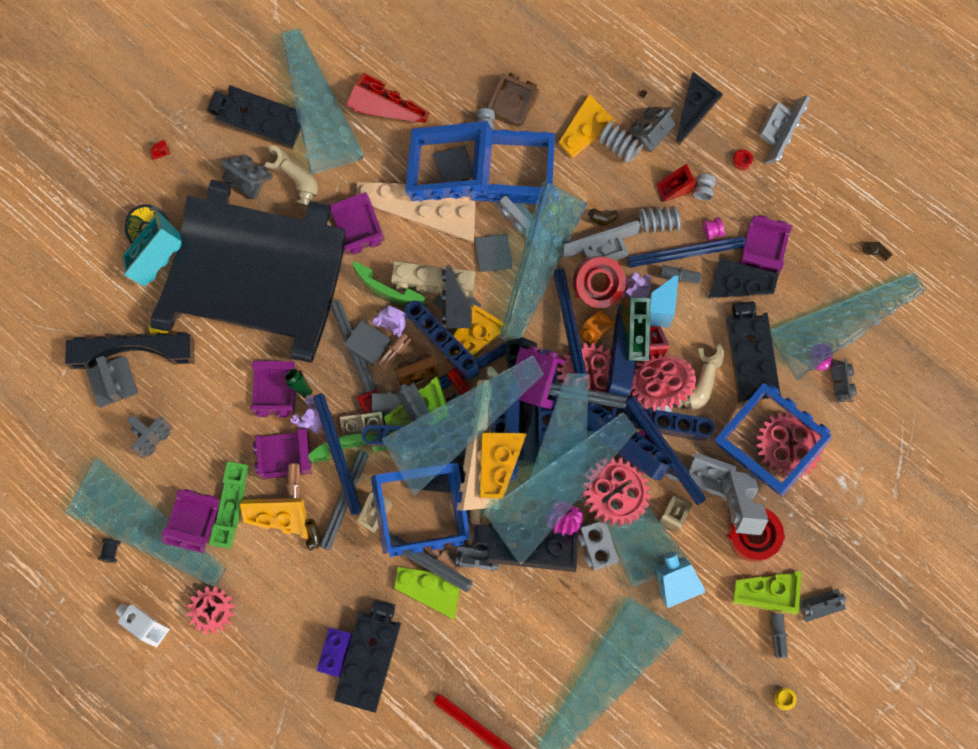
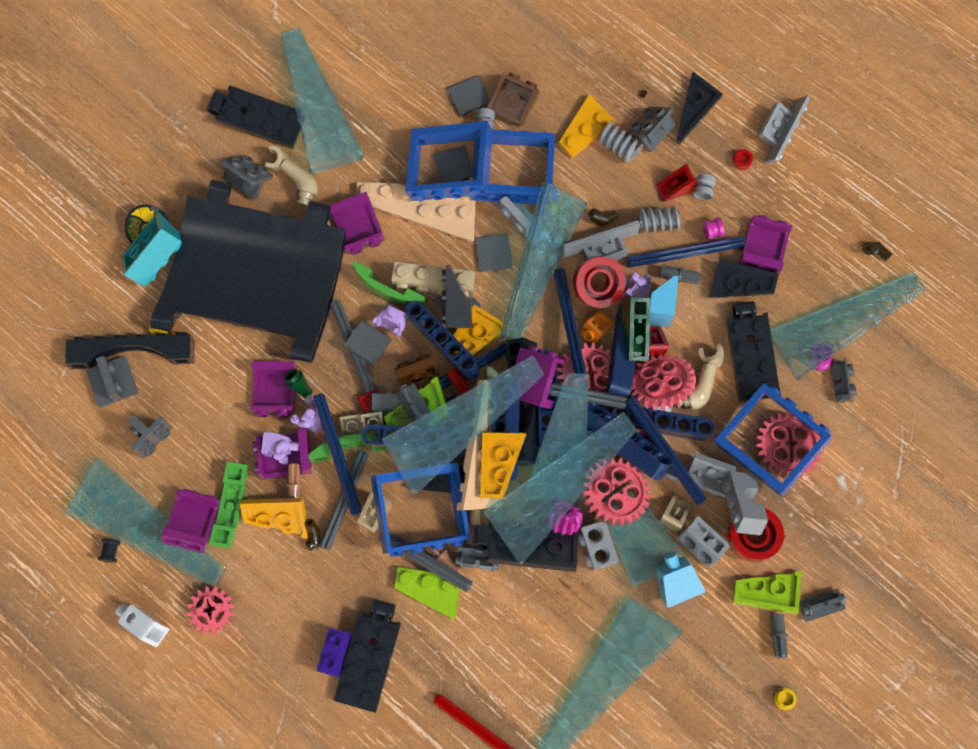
red tile [150,140,171,160] -> none
wedge [347,72,430,123] -> none
nougat axle [377,333,411,370] -> none
none -> lavender piece [261,432,299,464]
none -> dark grey piece [447,76,490,117]
none -> light grey brick [676,516,730,568]

